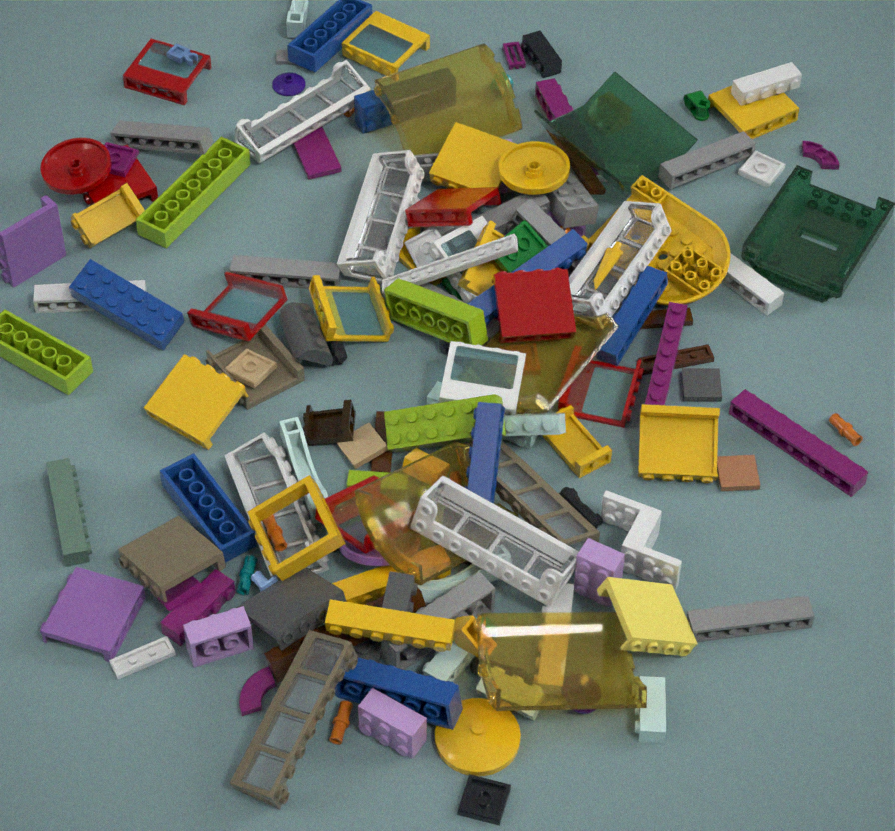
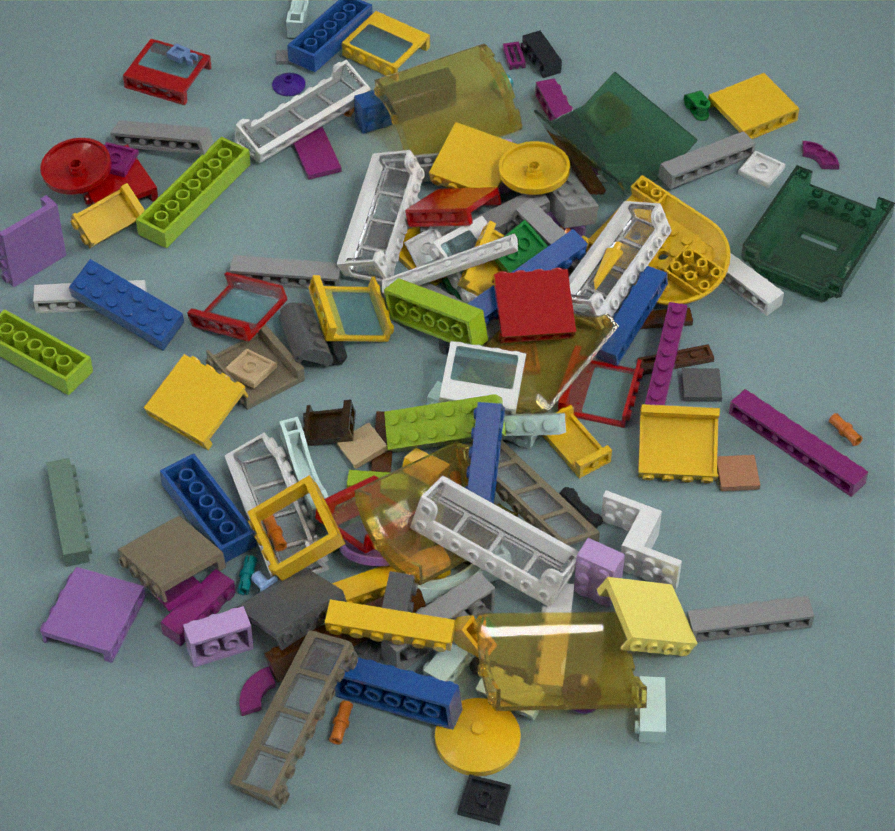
white tile [109,636,176,680] -> none
lavender brick [358,688,427,759] -> none
white brick [731,62,802,106] -> none

